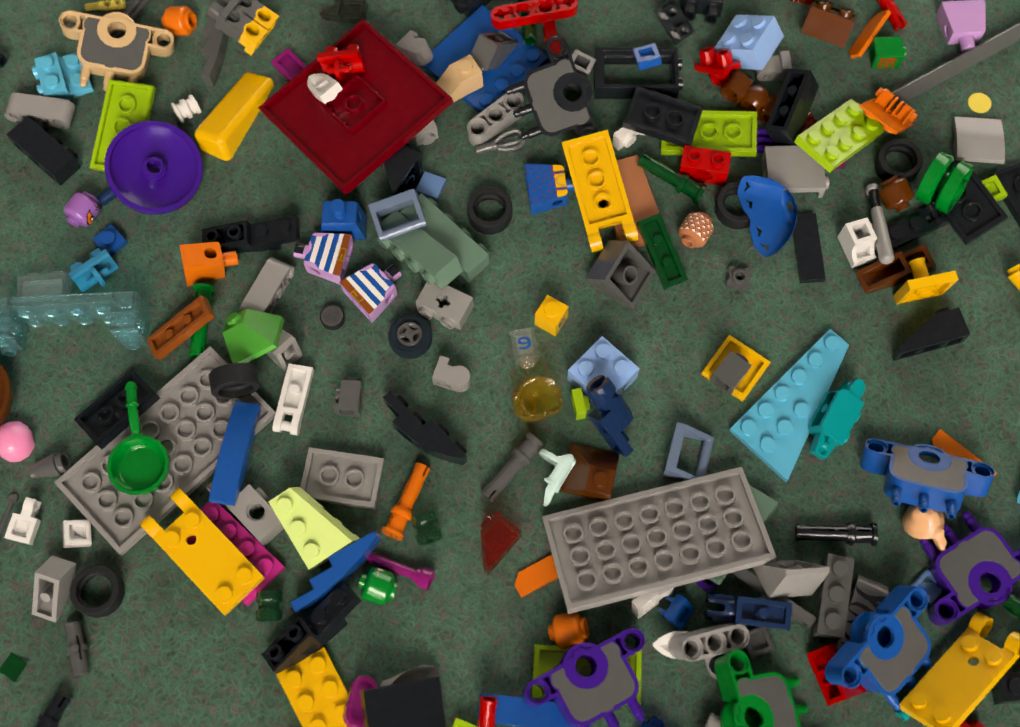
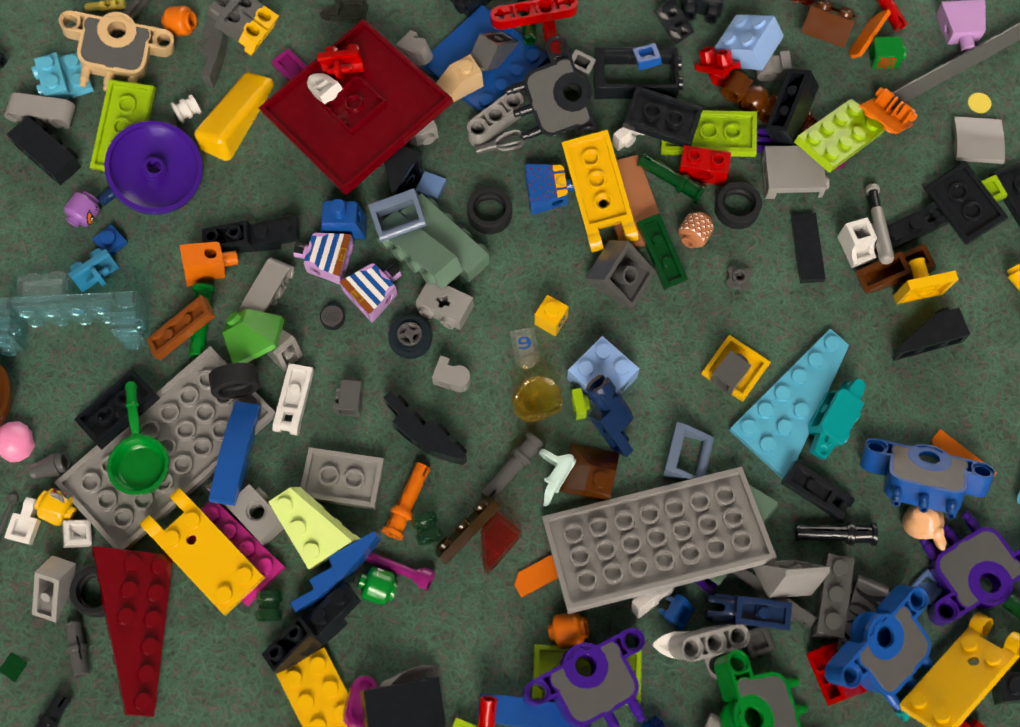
blue piece [737,175,797,257] -> none
black tyre [874,138,923,183] -> none
reddish brown head [877,175,914,212] -> none
green wheel [915,151,974,214] -> none
none -> yellow head [34,488,77,526]
none -> dark red wing [91,546,173,717]
none -> dark brown plate [435,496,501,565]
none -> black plate [780,460,855,522]

